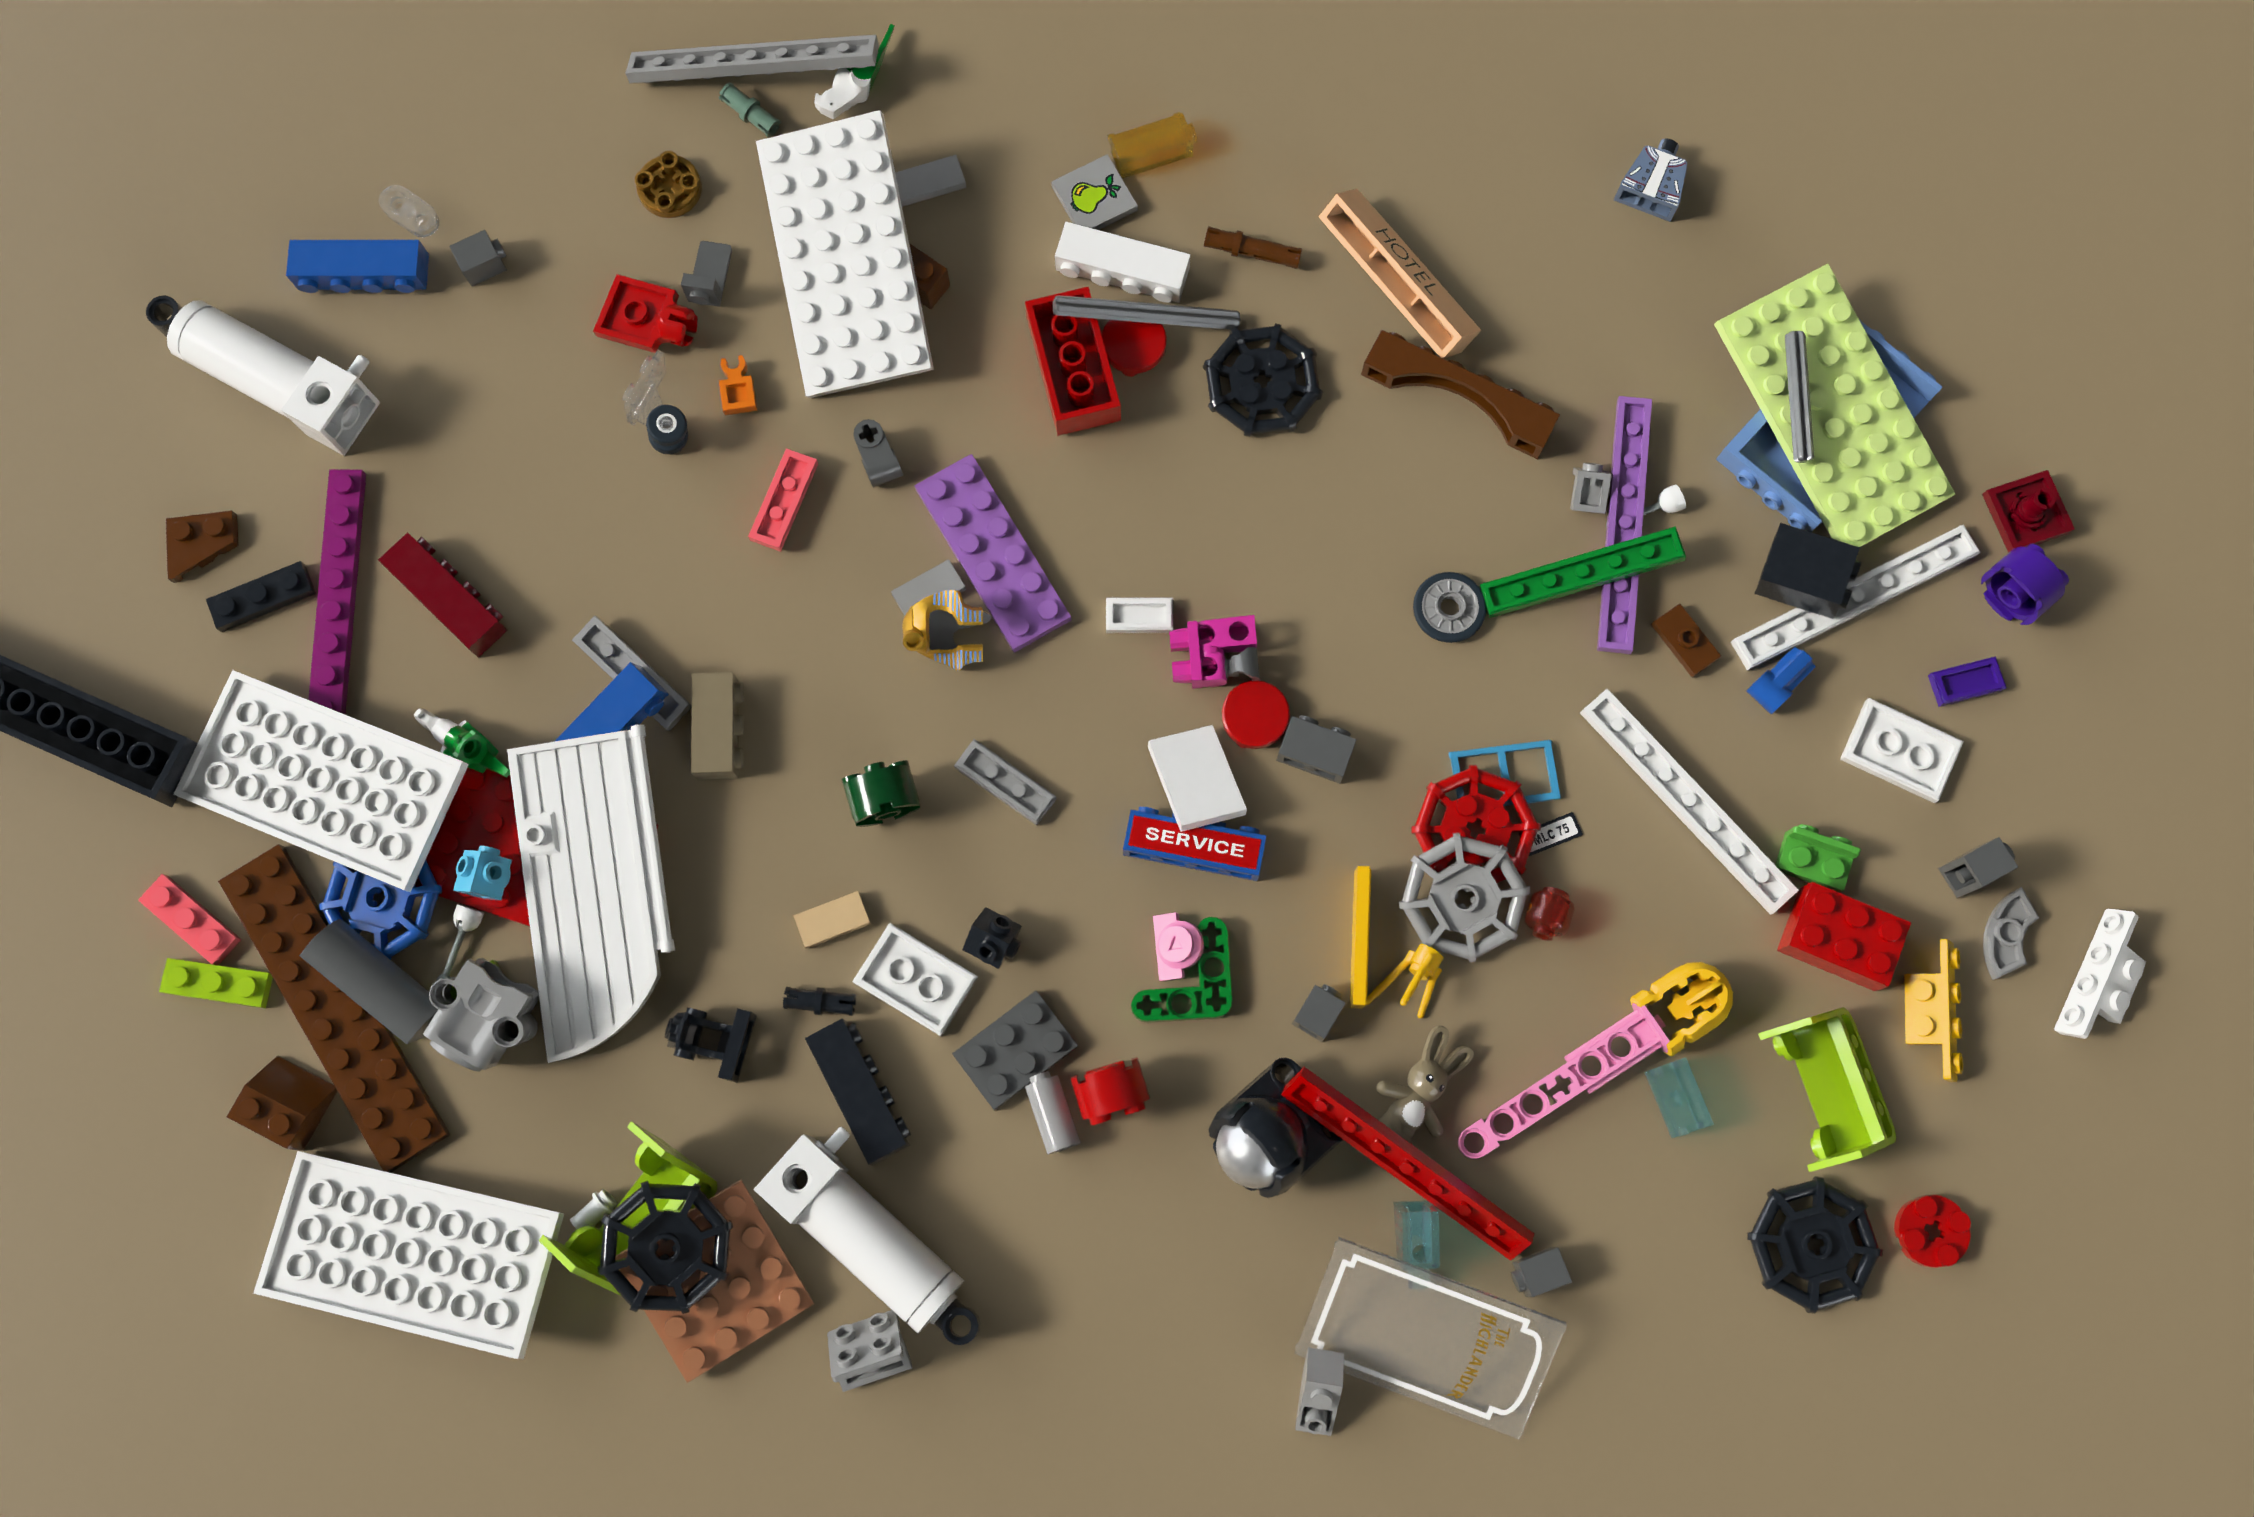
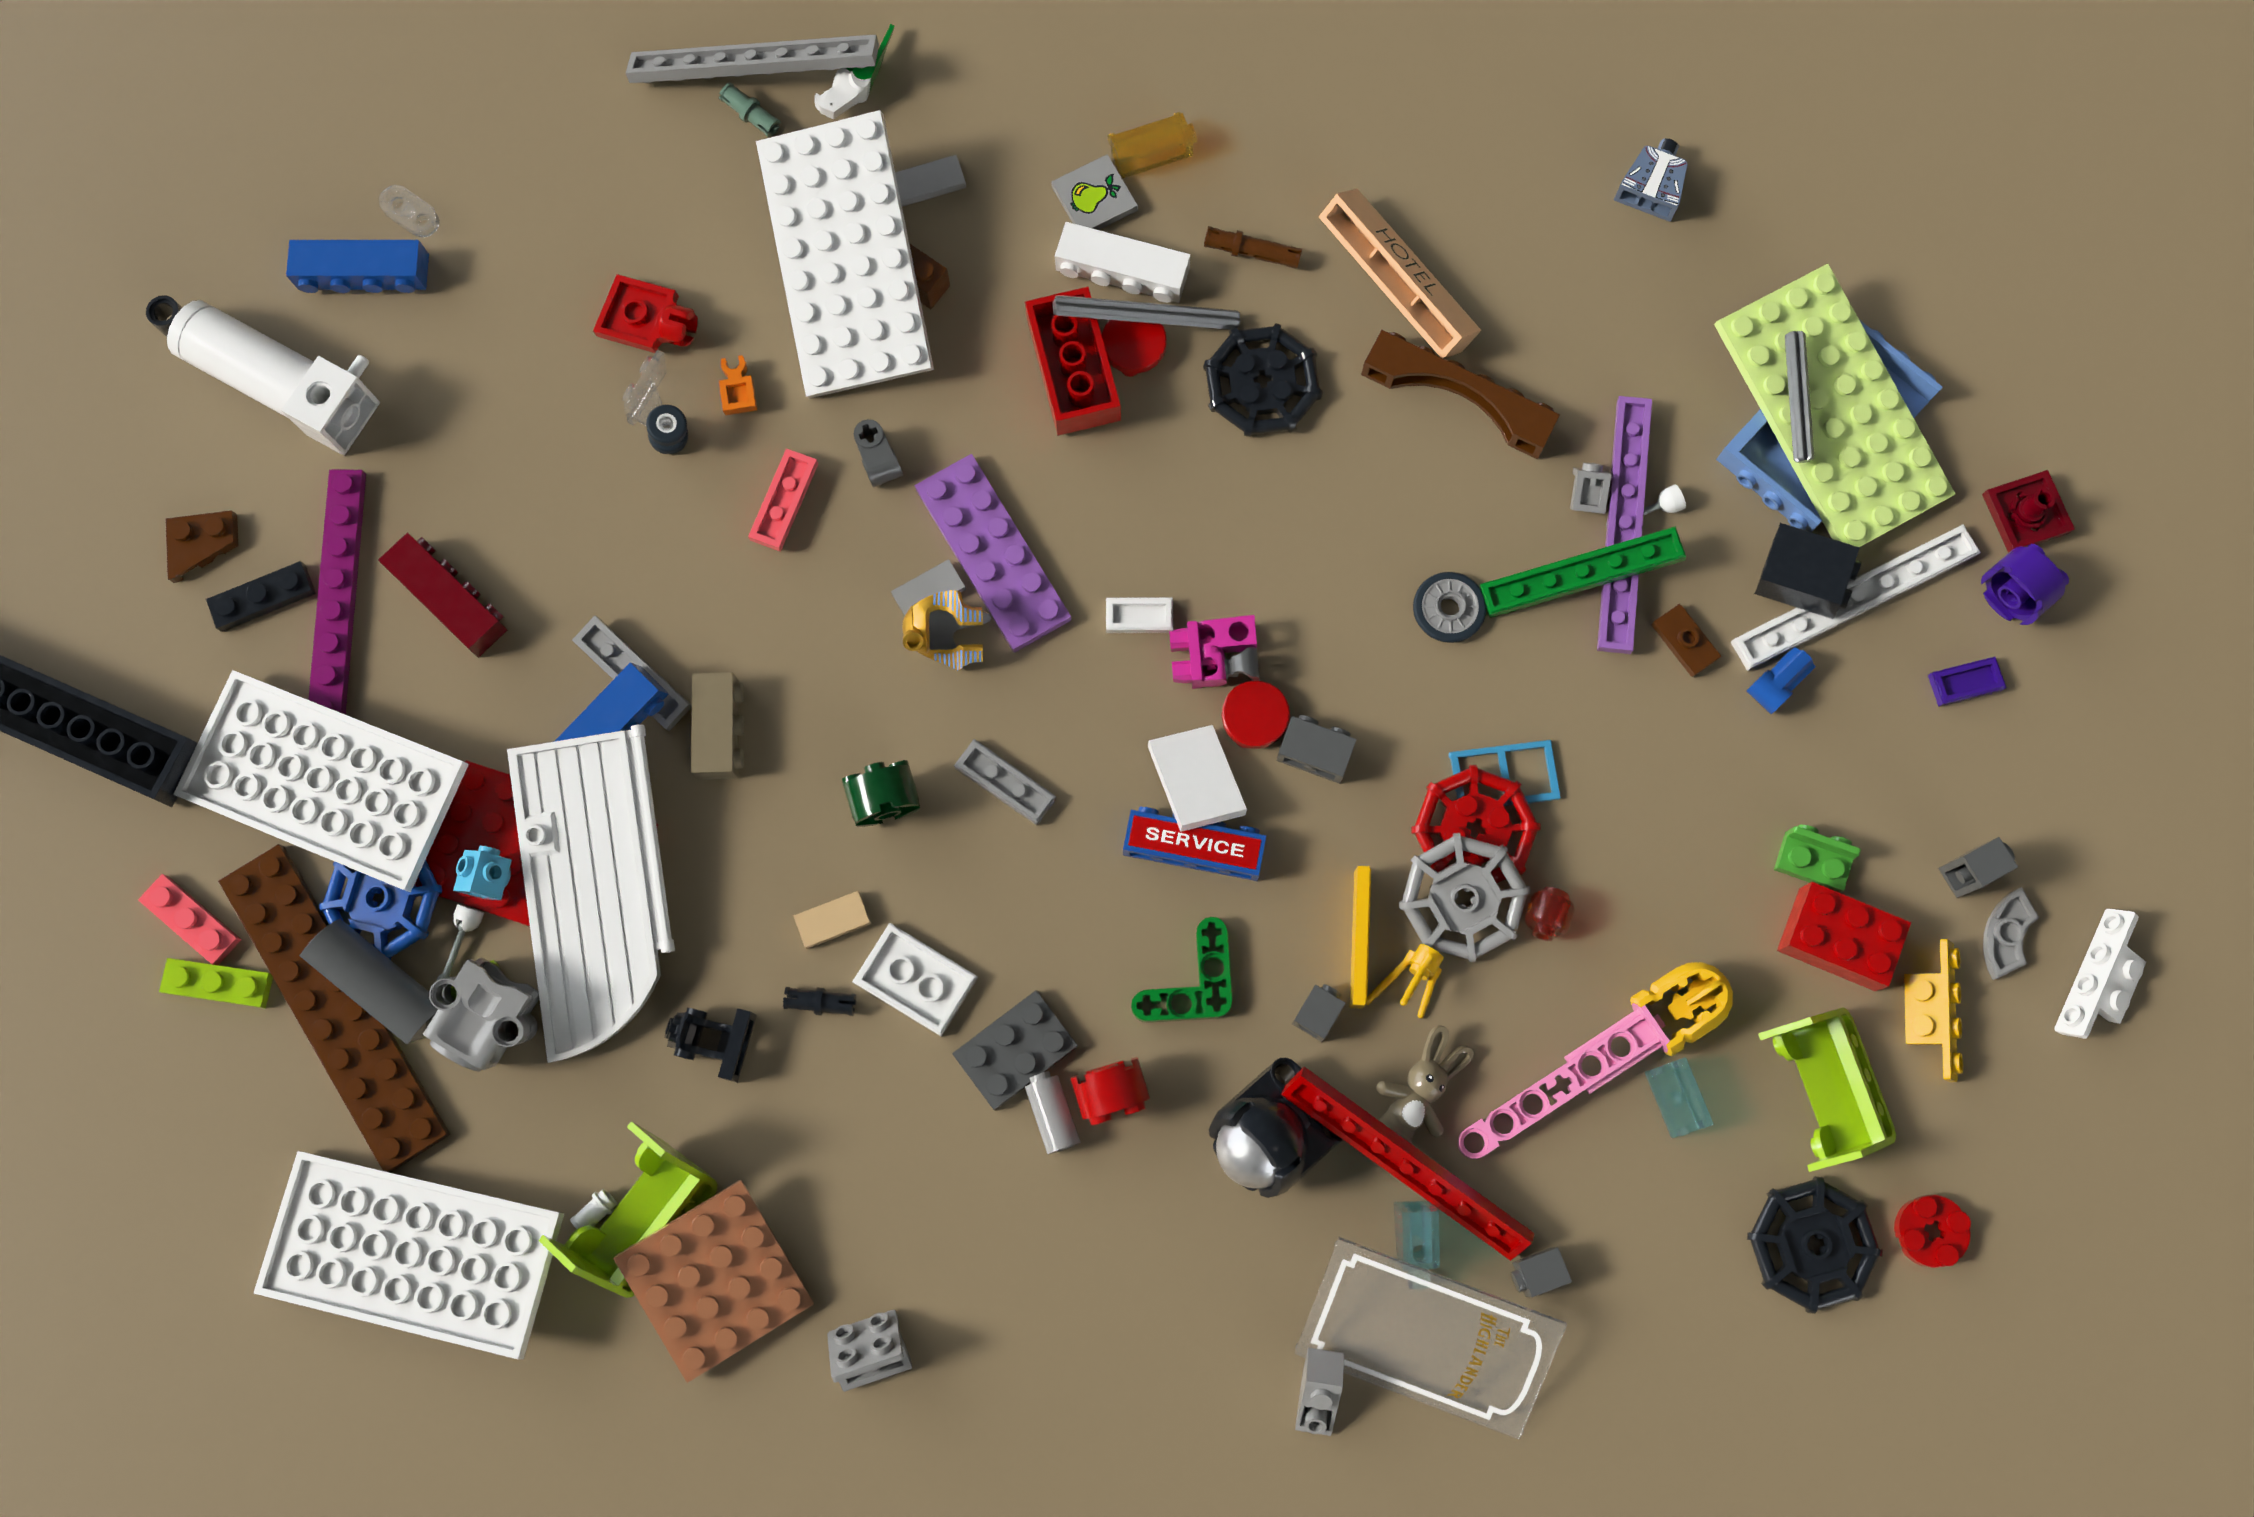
reddish brown slope [226,1056,337,1151] -> none
green animal [414,708,510,777] -> none
dark grey brick [449,230,507,286] -> none
black plate [597,1181,733,1314] -> none
pearl gold tile [634,151,702,218] -> none
dark grey bracket [681,241,733,307] -> none
white piece [753,1127,981,1345] -> none
black brick [805,1018,911,1166] -> none
black brick [962,907,1022,969] -> none
bright pink piece [1153,912,1204,981] -> none
sticker [1519,812,1583,856] -> none
white plate [1580,689,1799,915] -> none
white tile [1840,698,1964,803] -> none

